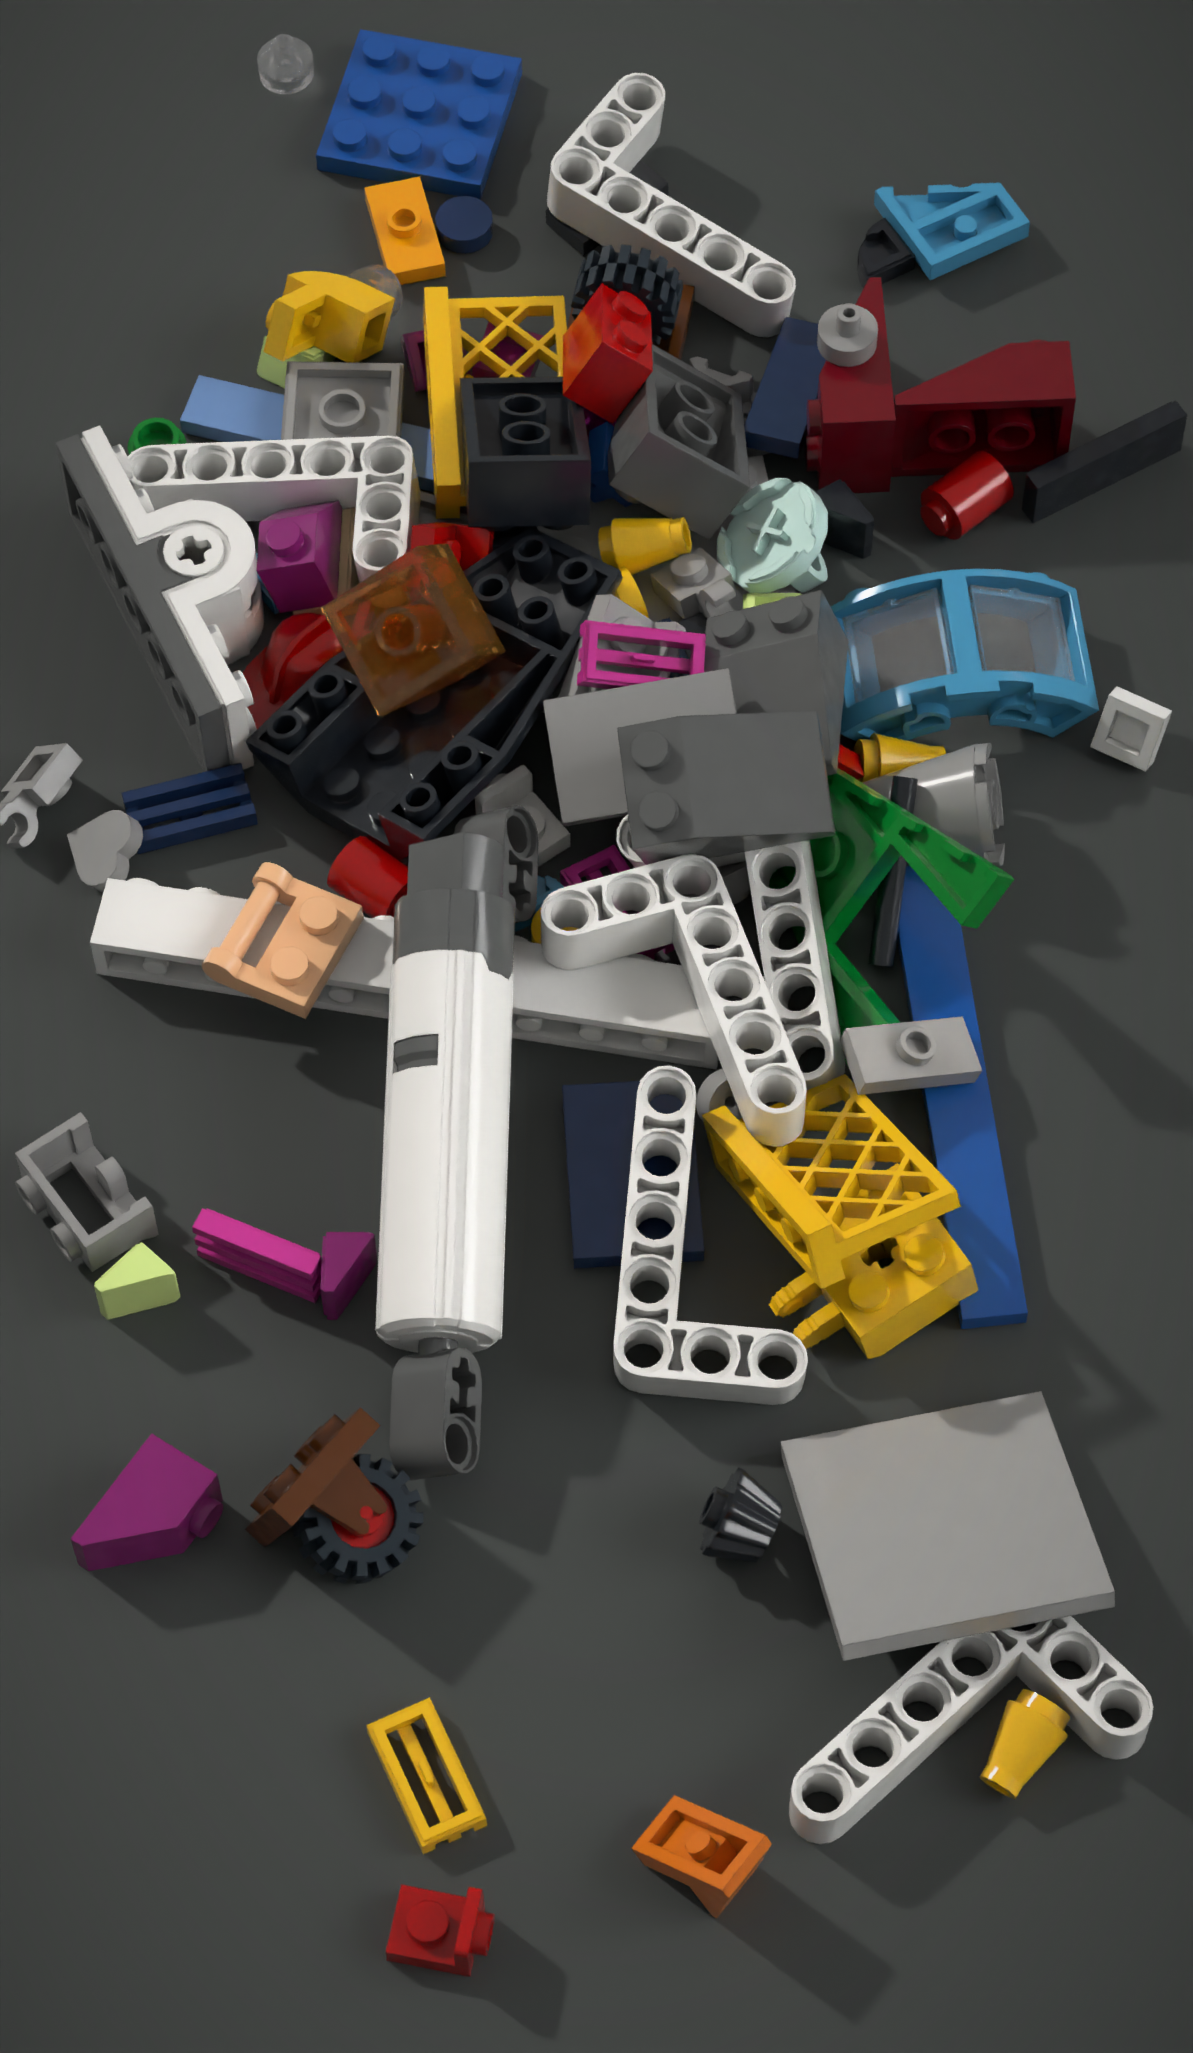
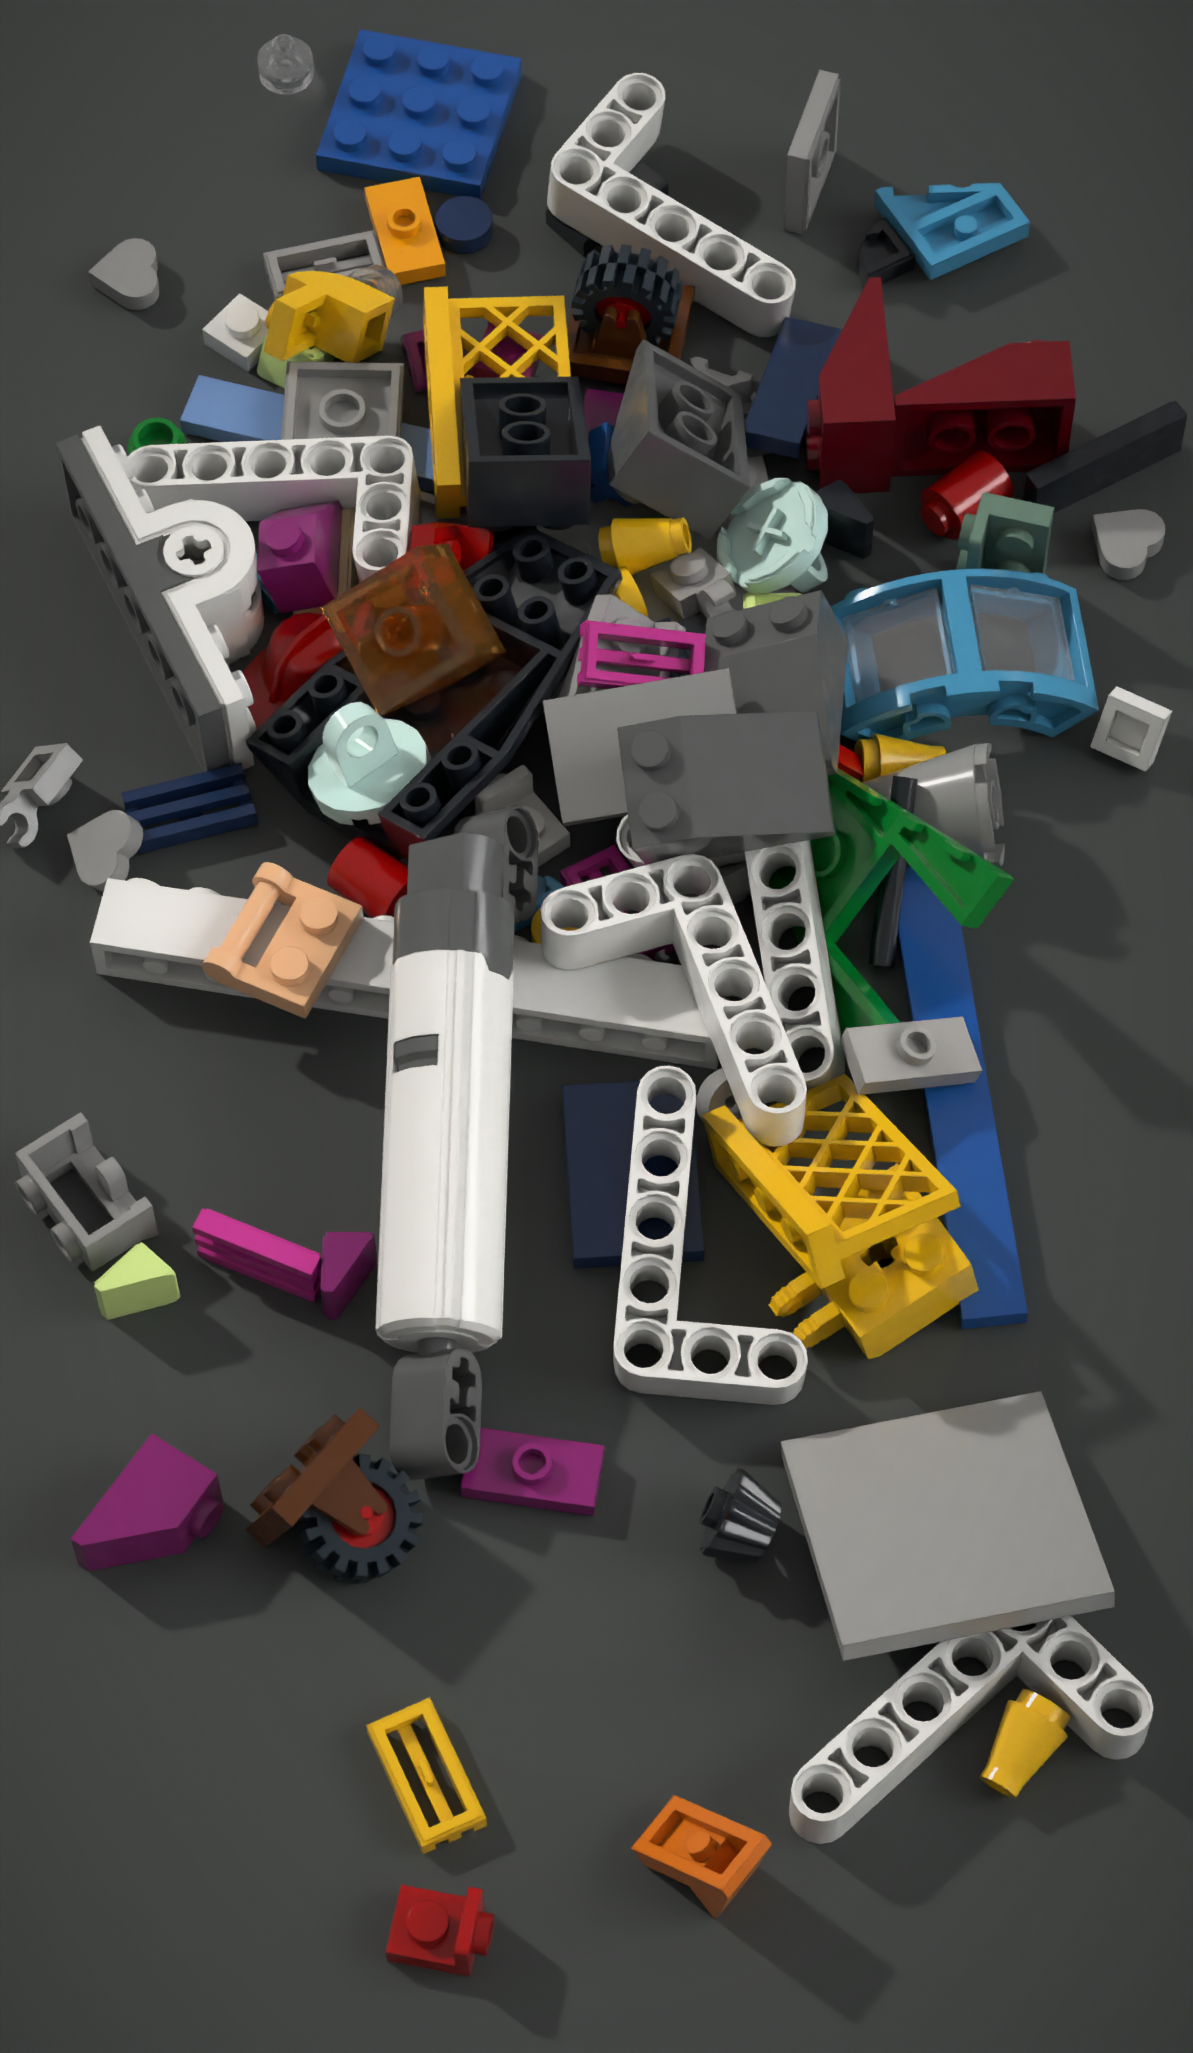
red brick [563,283,653,424] -> none
light grey tile [817,303,878,367] -> none
none -> light grey tile [88,238,160,310]
none -> white plate [202,293,268,372]
none -> light grey tile [263,230,389,301]
none -> light aqua tile [308,702,432,825]
none -> magenta plate [460,1428,605,1516]
none -> light grey tile [784,70,841,235]
none -> sand green bracket [956,492,1054,589]
none -> light grey tile [1091,509,1165,580]

